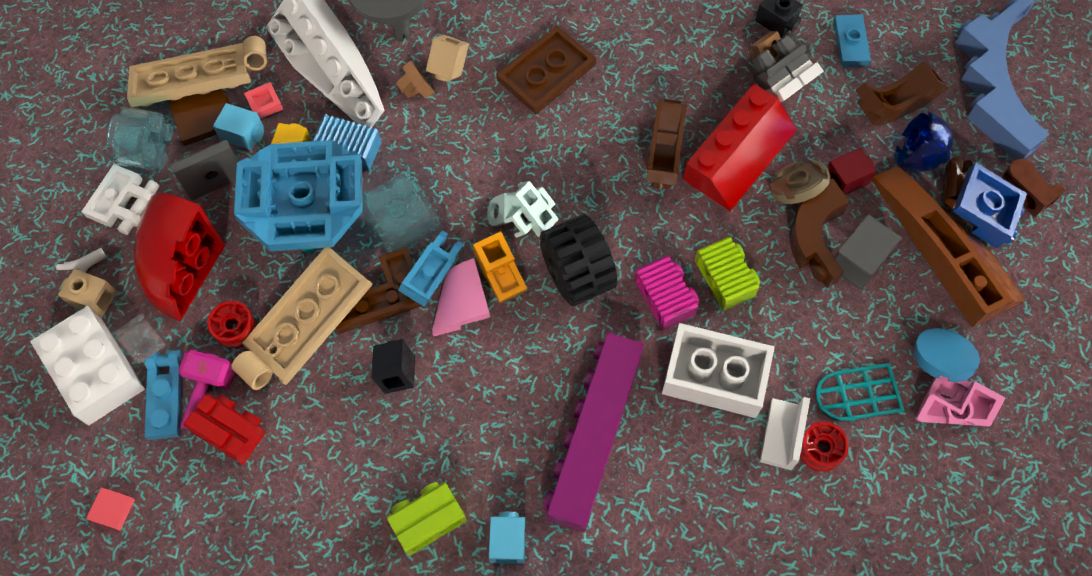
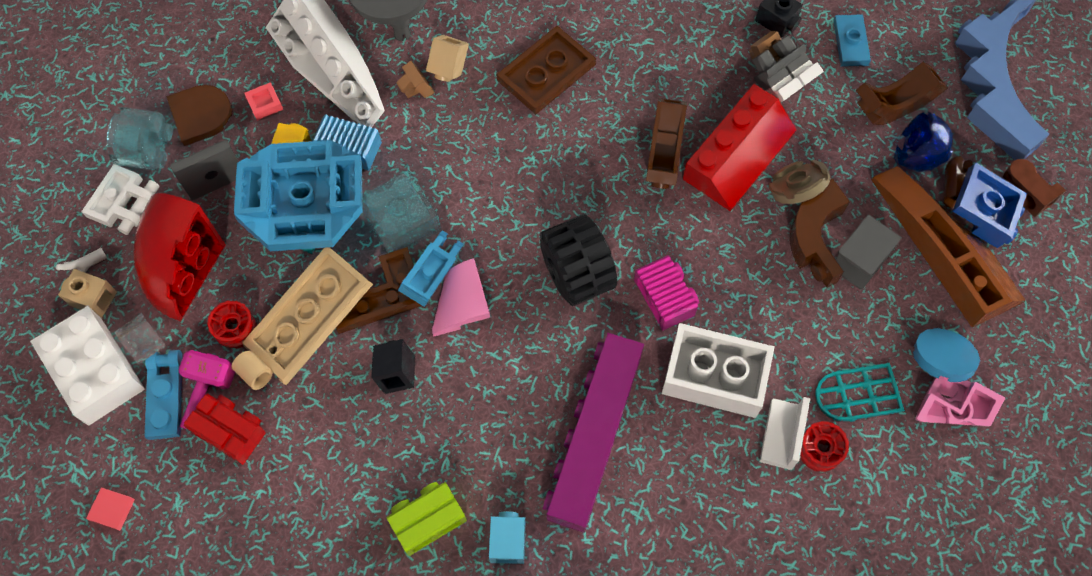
tan hinge [127,36,267,108] -> none
medium azure brick [213,103,264,150] -> none
light orange brick [473,231,527,304] -> none
light aqua piece [487,181,559,238] -> none
lime brick [694,236,760,311] -> none
dark red brick [827,147,877,195] -> none

